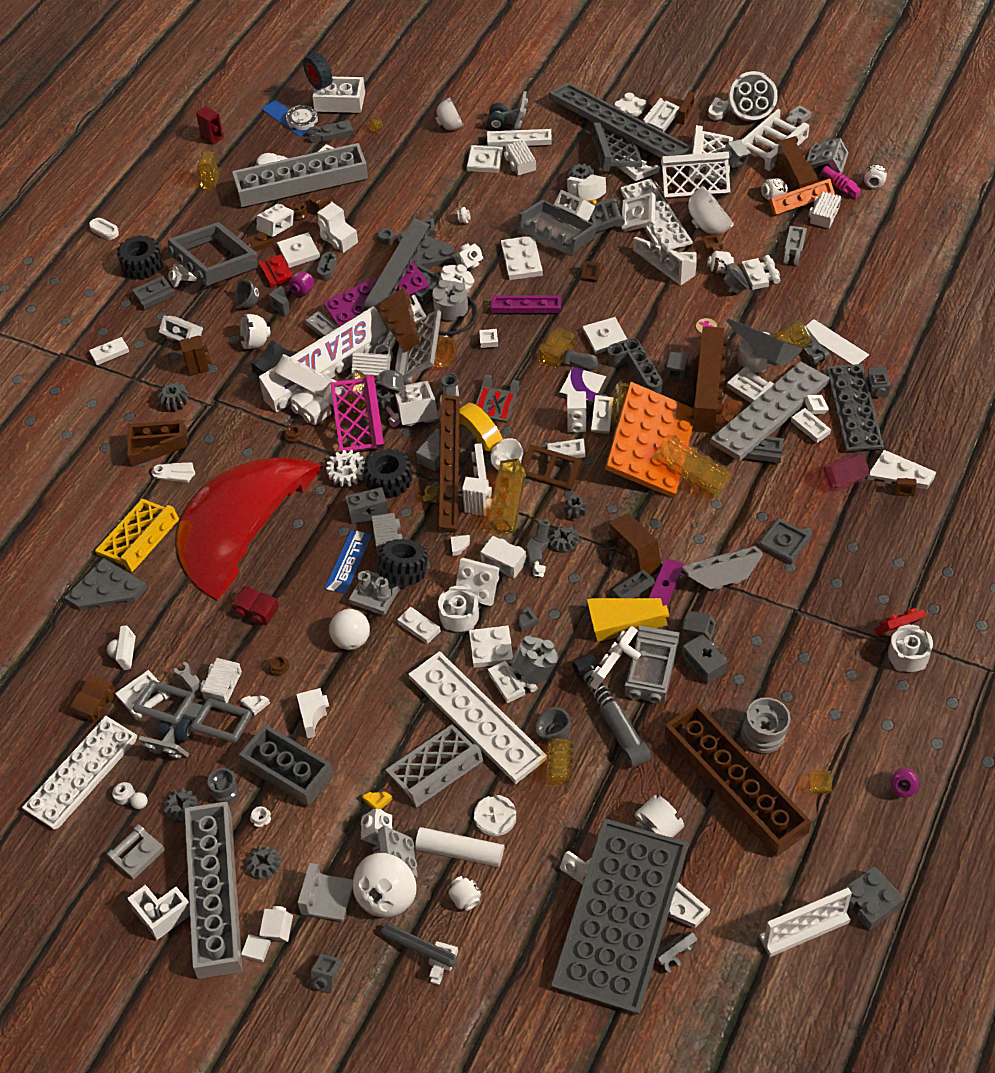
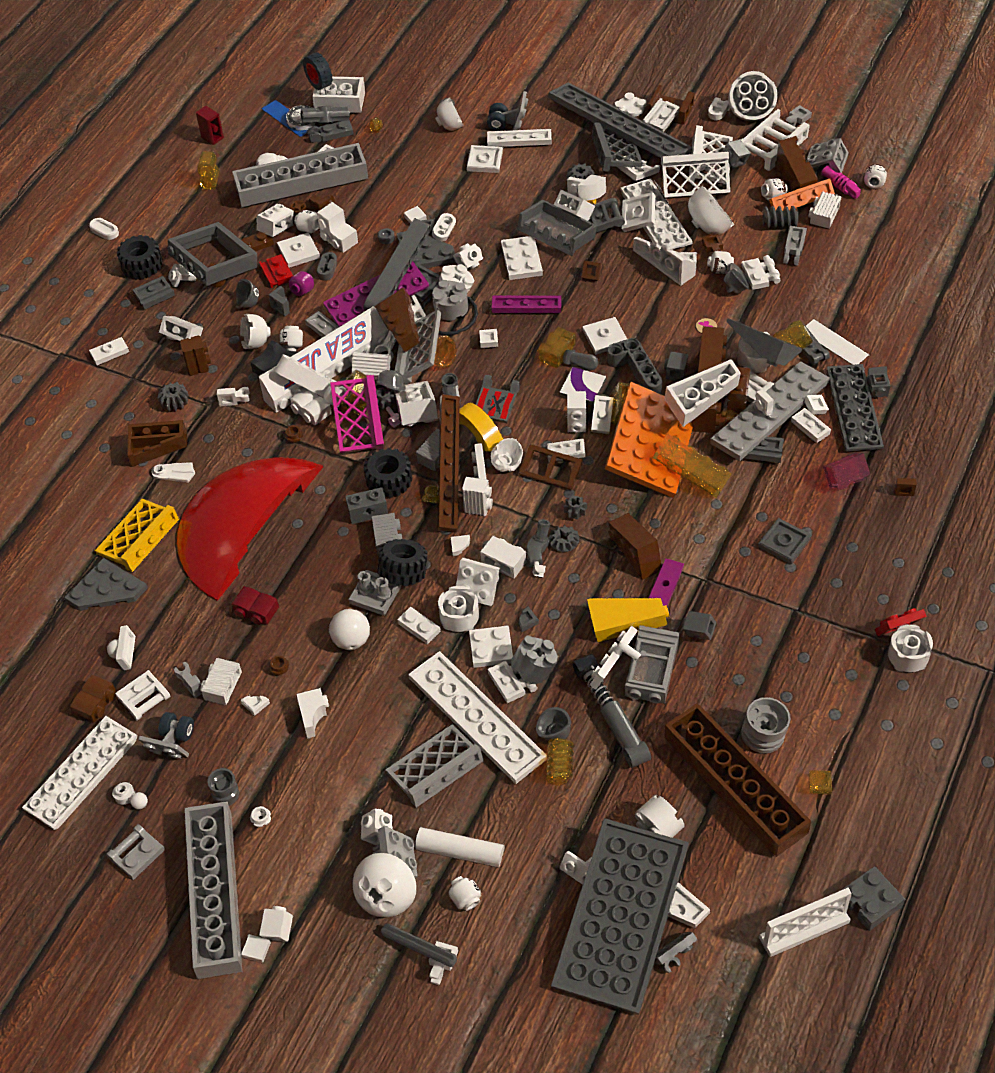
white brick [127,885,190,940] -> none
dark grey bar [133,680,252,743] -> none
dark grey gear [163,788,198,821] -> none
dark grey brick [239,724,334,807] -> none
dark grey gear [246,845,281,879] -> none
light grey bracket [298,863,353,921] -> none
dark grey bracket [310,954,342,993] -> none
blue sticker [325,530,372,594] -> none
white gear [326,450,365,487] -> none
yellow tile [362,792,392,809] -> none
white plate [457,207,470,224] -> none
white tile [474,795,516,836] -> none
clear yellow brick [488,458,526,535] -> none
white brick [504,140,536,176] -> none
dark grey plate [612,569,655,598] -> none
light grey wedge [682,546,763,589] -> none
dark grey brick [682,634,728,684] -> none
white wing [867,450,936,489] -> none
magenta head [890,767,919,798] -> none
none -> white plate [217,387,250,406]
none -> white head [280,326,303,351]
none -> white head [294,210,320,233]
none -> dark grey piece [300,106,350,124]
none -> white tile [404,206,427,224]
none -> white plate [432,213,456,242]
none -> white wedge [665,360,741,427]
none -> reddish brown brick [727,367,750,410]
none -> white plate [755,389,774,416]
none -> dark grey piece [762,206,798,228]

